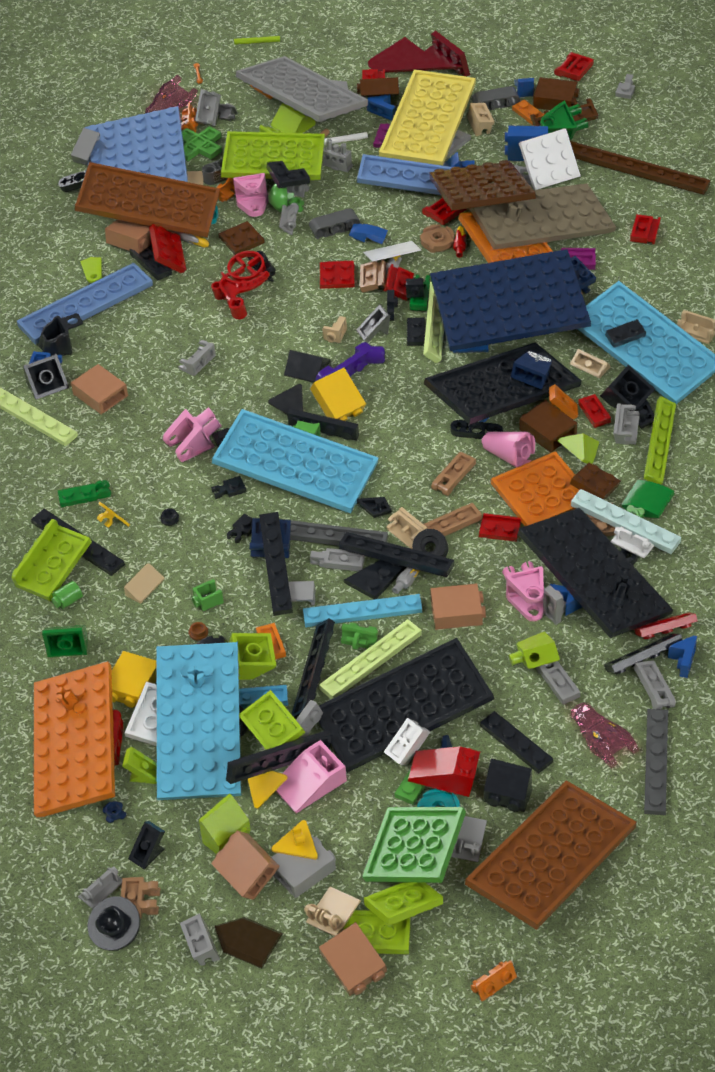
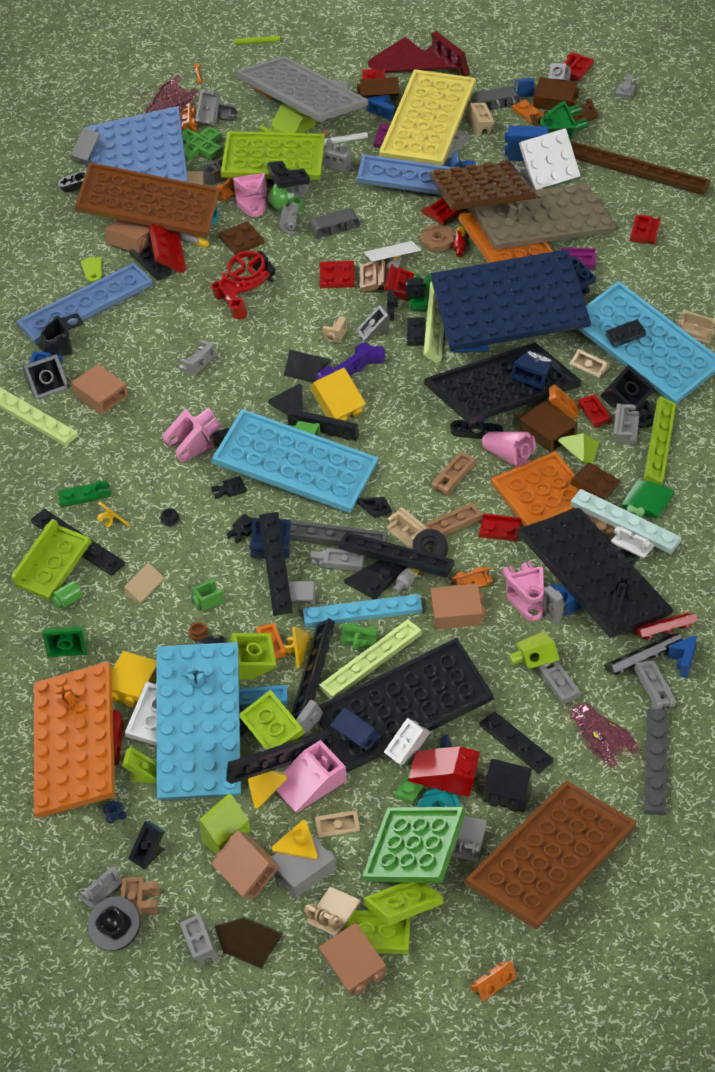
blue slope [349,224,388,244] -> none
none -> yellow piece [284,627,311,669]
none -> tan slope [315,810,360,838]
none -> dark blue hinge [331,708,381,750]
none -> orange hinge [451,567,493,588]
none -> light grey brick [548,63,571,80]

